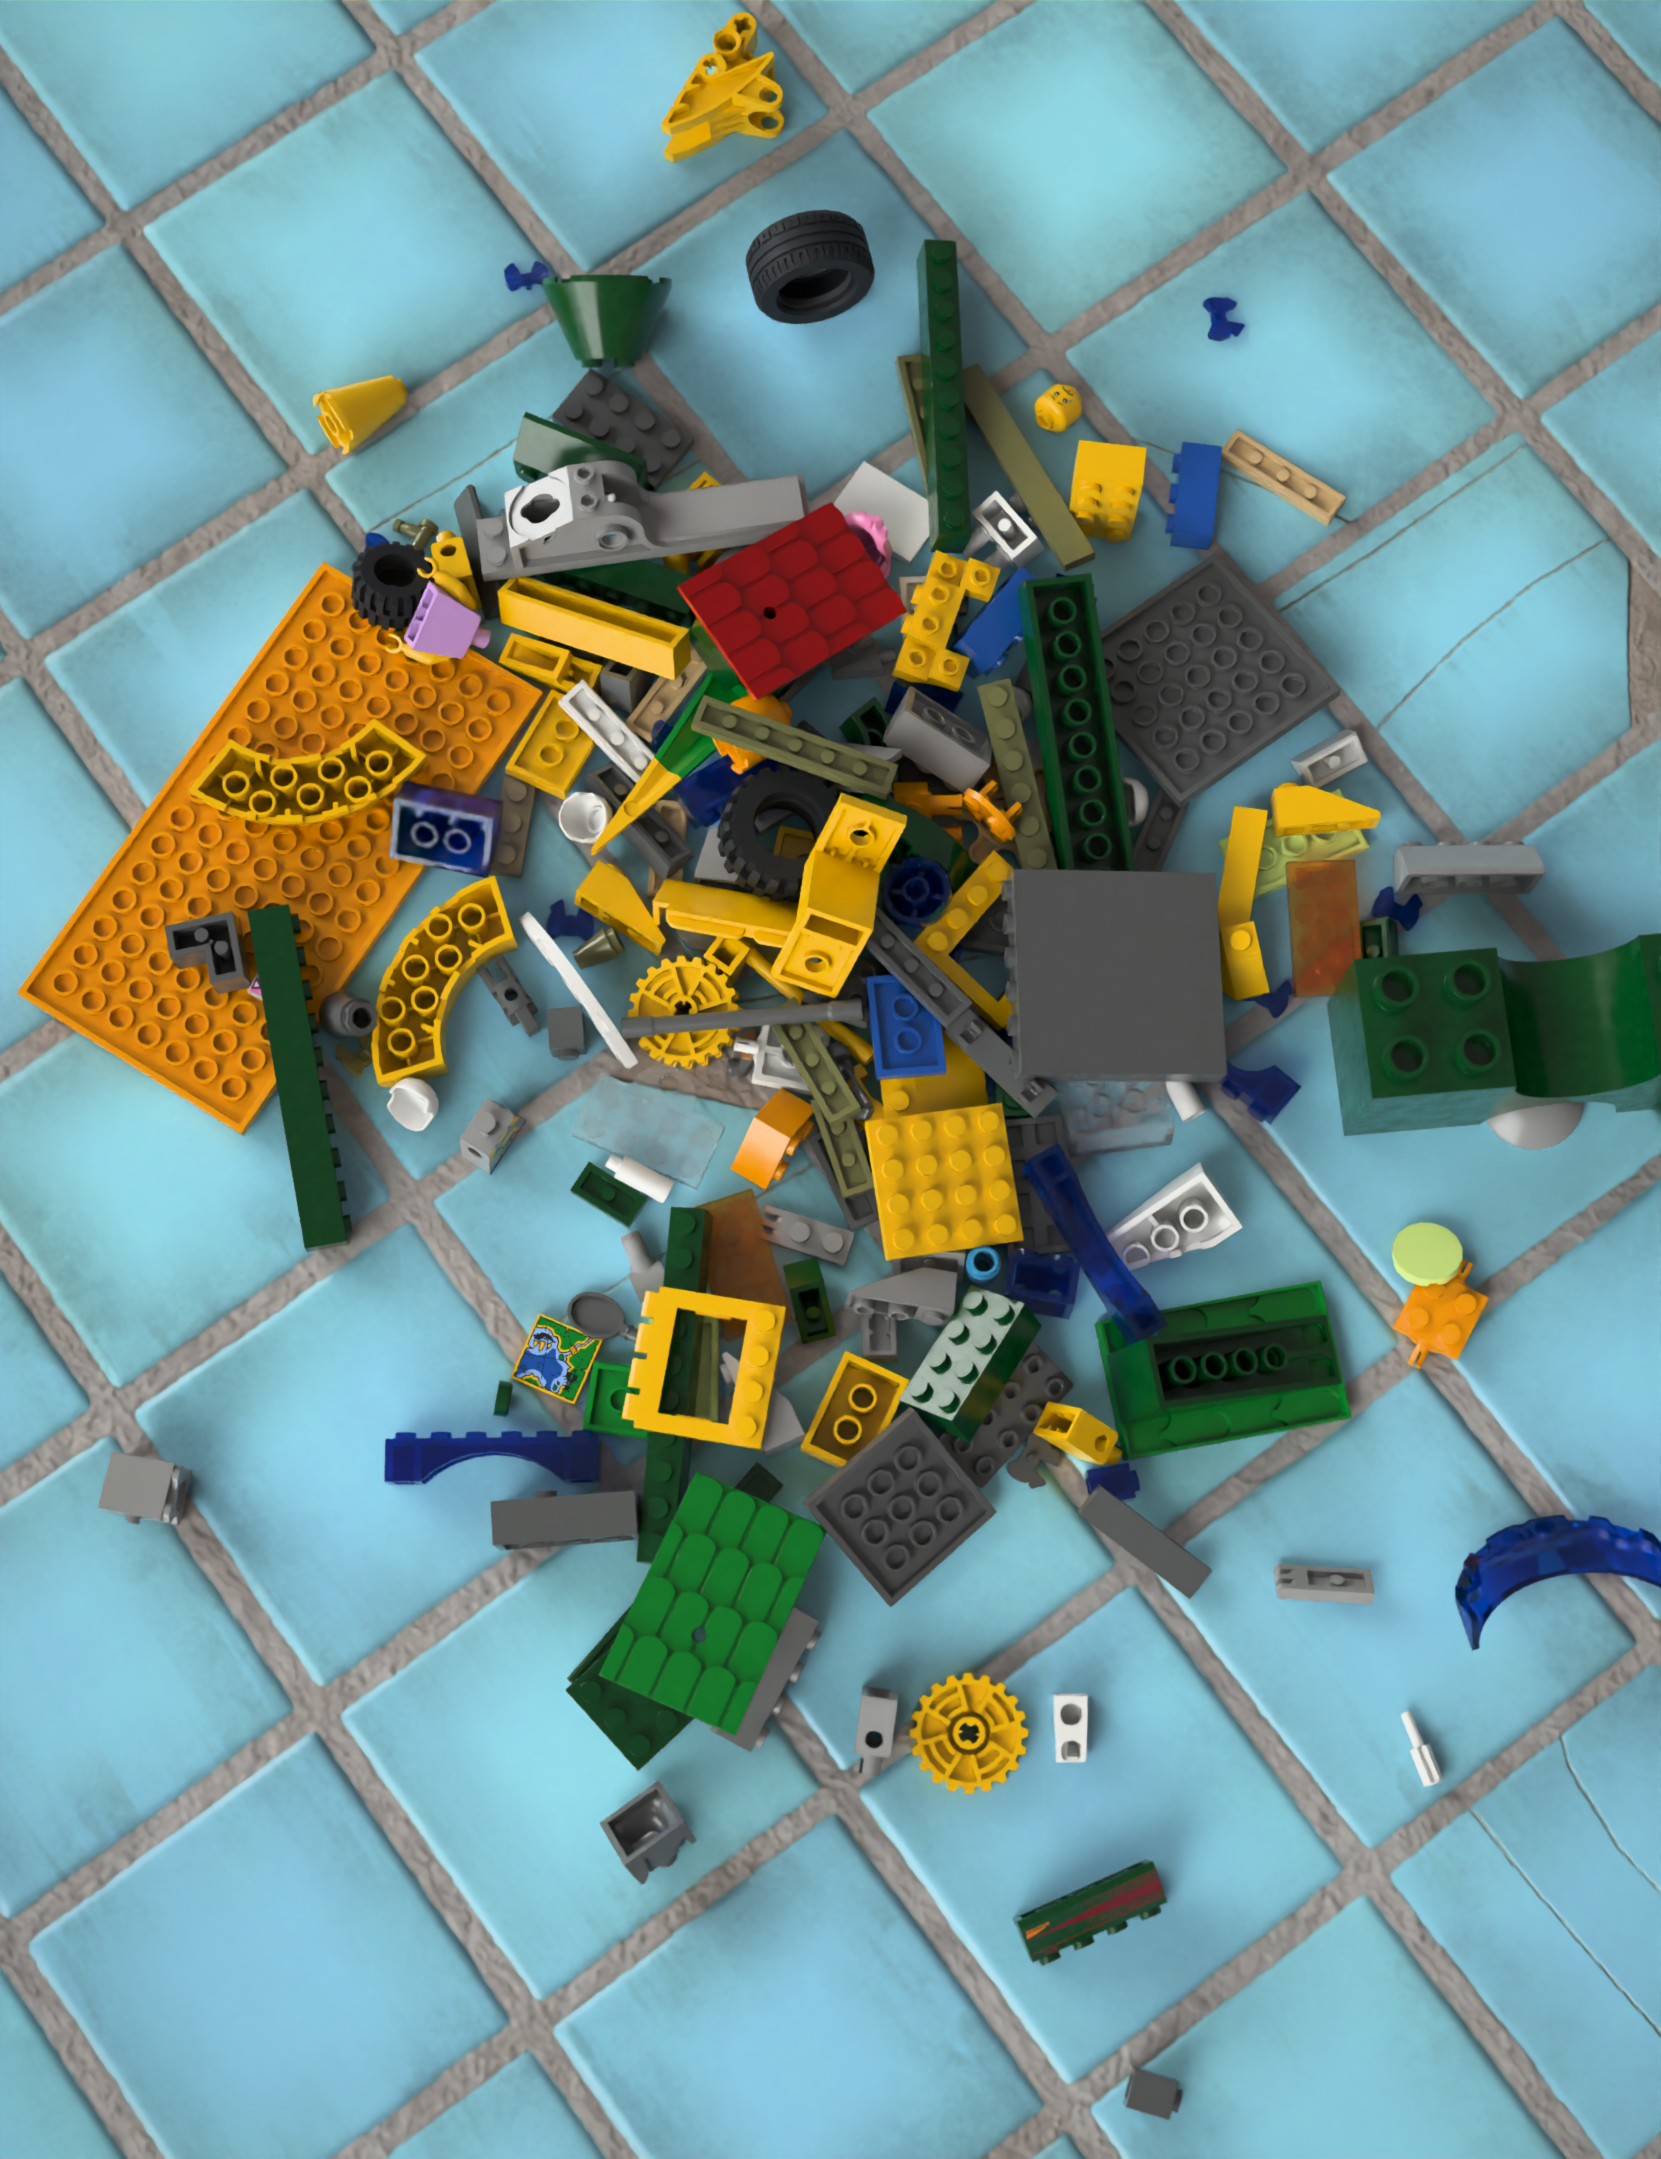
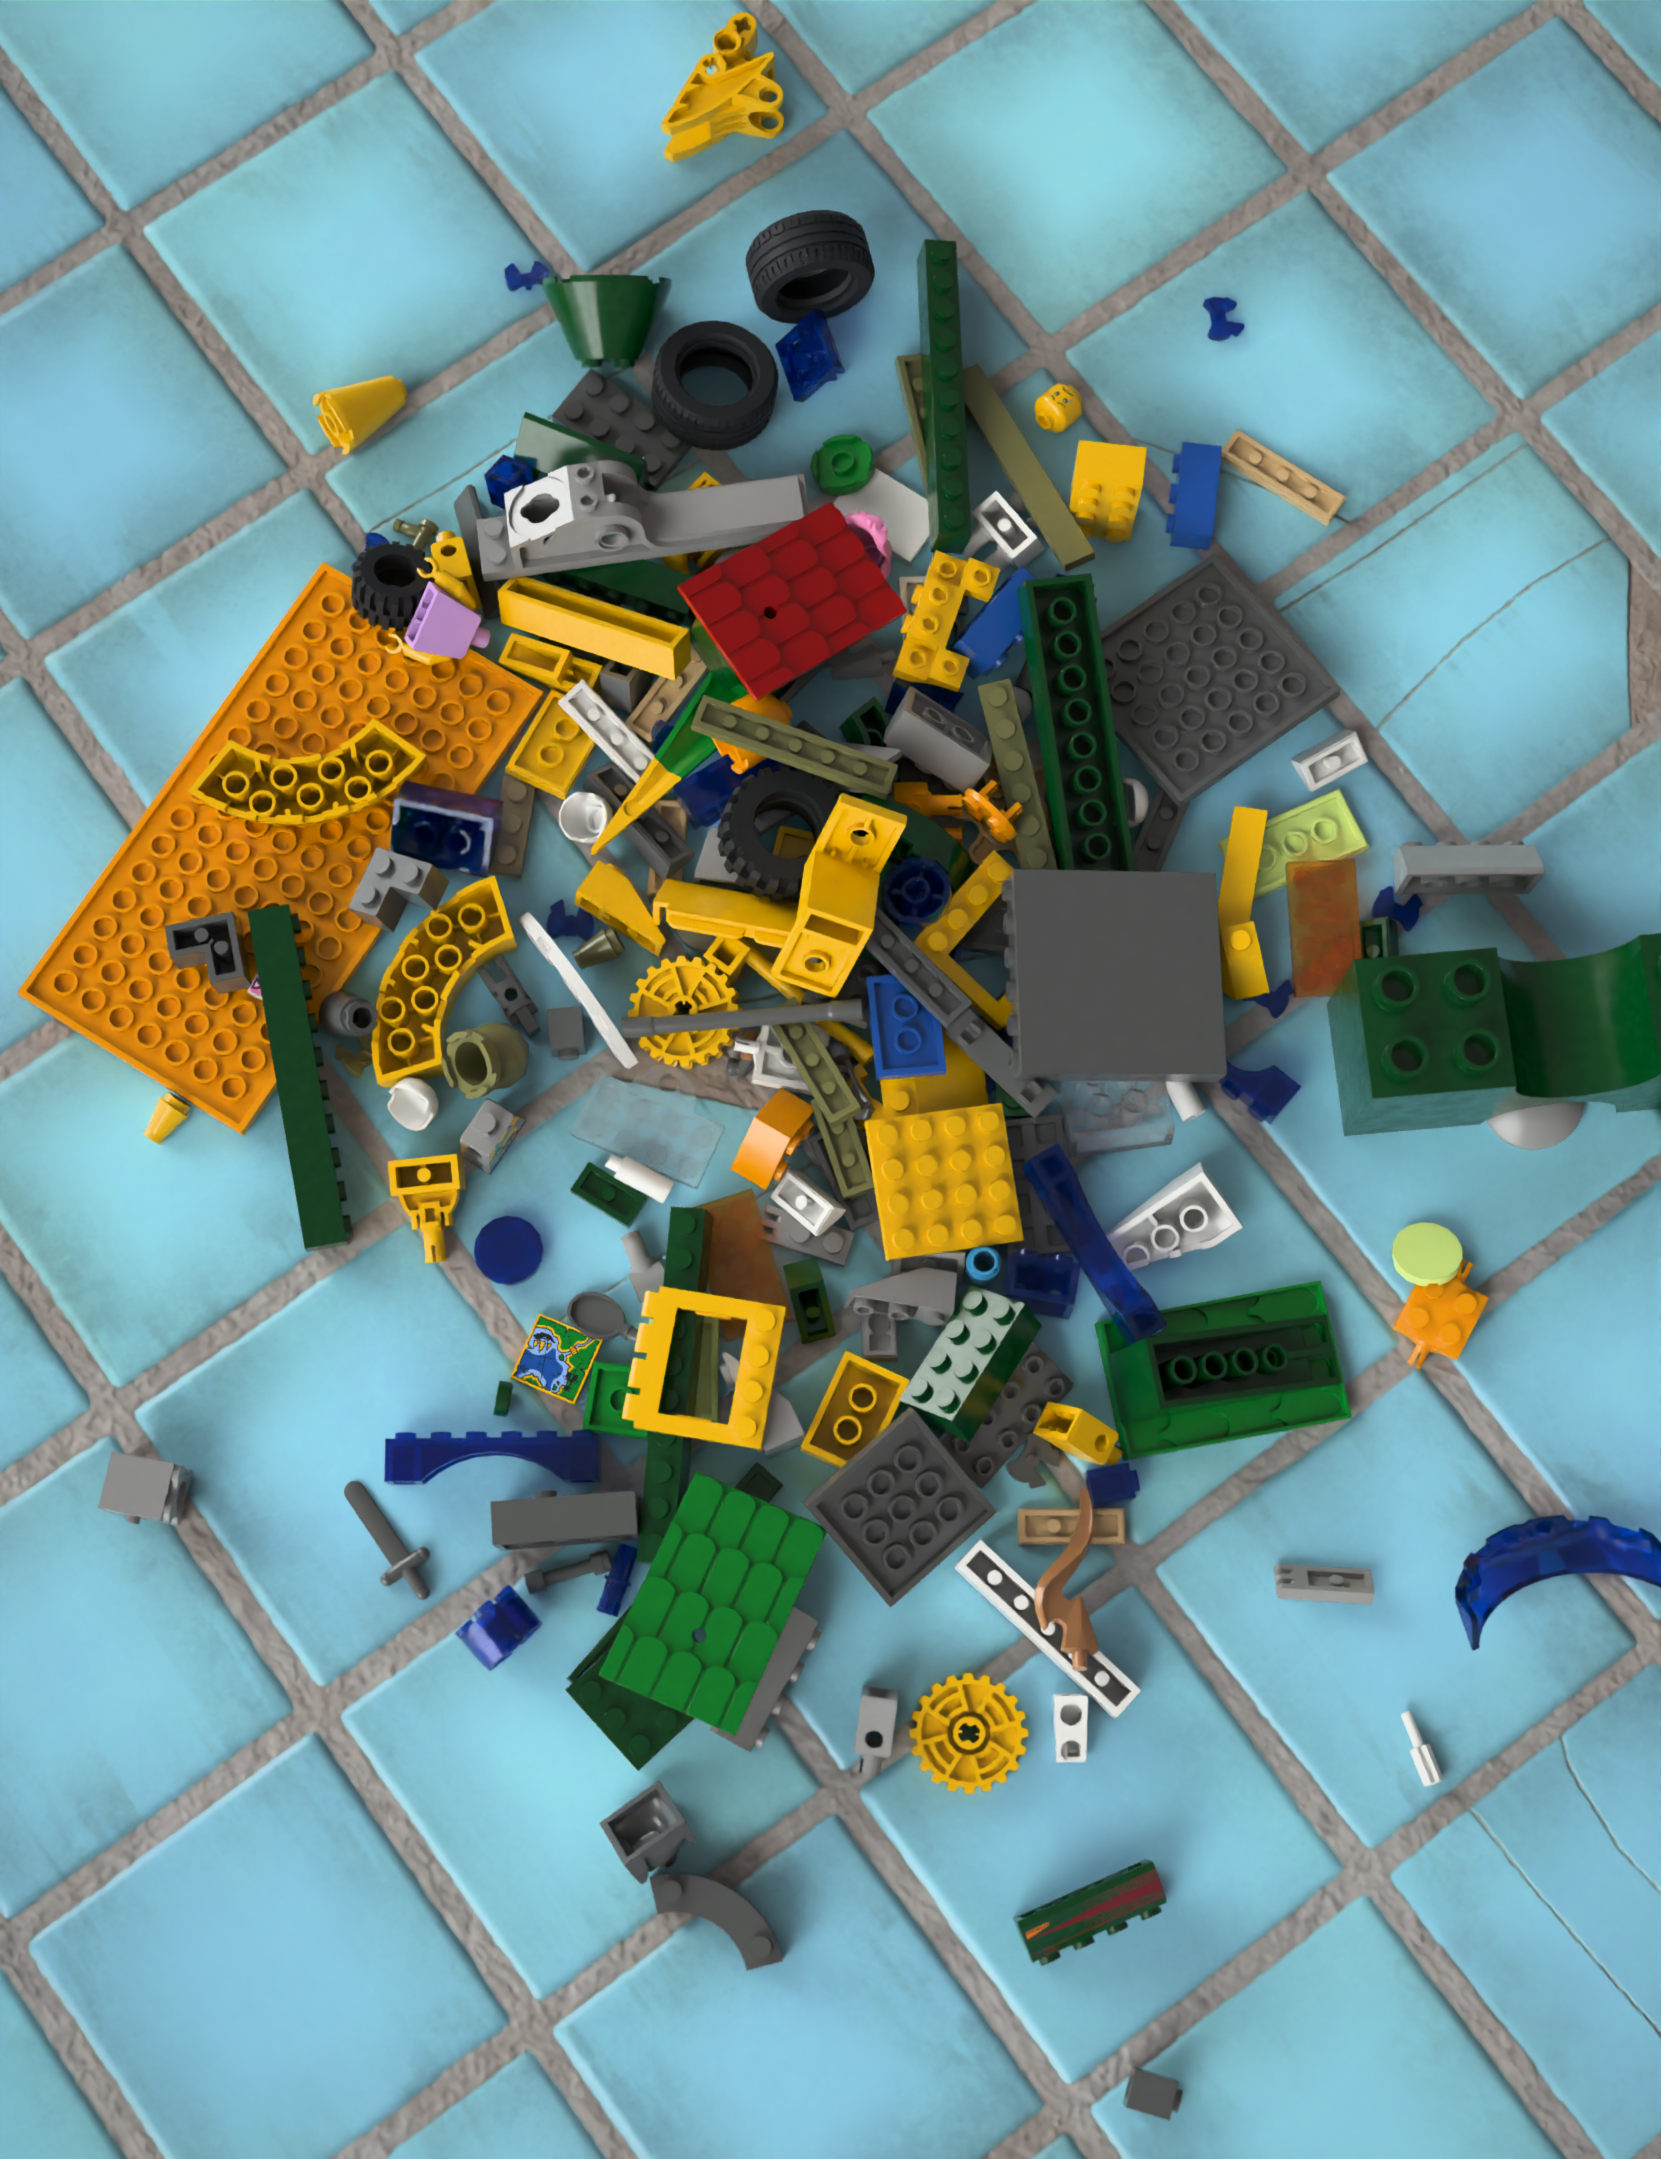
dark grey tile [1077,1483,1212,1599] -> none
yellow slope [1270,782,1381,837] -> none
none -> yellow cone [143,1092,191,1145]
none -> dark grey sword [344,1481,430,1600]
none -> dark grey brick [348,847,450,932]
none -> yellow brick [387,1154,466,1263]
none -> olive tile [441,1022,529,1099]
none -> clear blue brick [455,1585,542,1671]
none -> clear blue tile [474,1216,544,1286]
none -> clear blue brick [484,454,534,510]
none -> dark grey bar [524,1550,613,1595]
none -> clear blue axle [596,1544,638,1617]
none -> dark grey brick [649,1872,784,1970]
none -> black tyre [651,320,779,451]
none -> white slope [771,1169,847,1237]
none -> clear blue plate [775,309,845,402]
none -> green tile [810,434,876,495]
none -> white brick [955,1539,1142,1719]
none -> tan tile [1017,1508,1125,1545]
none -> medium nougat piece [1034,1488,1099,1671]

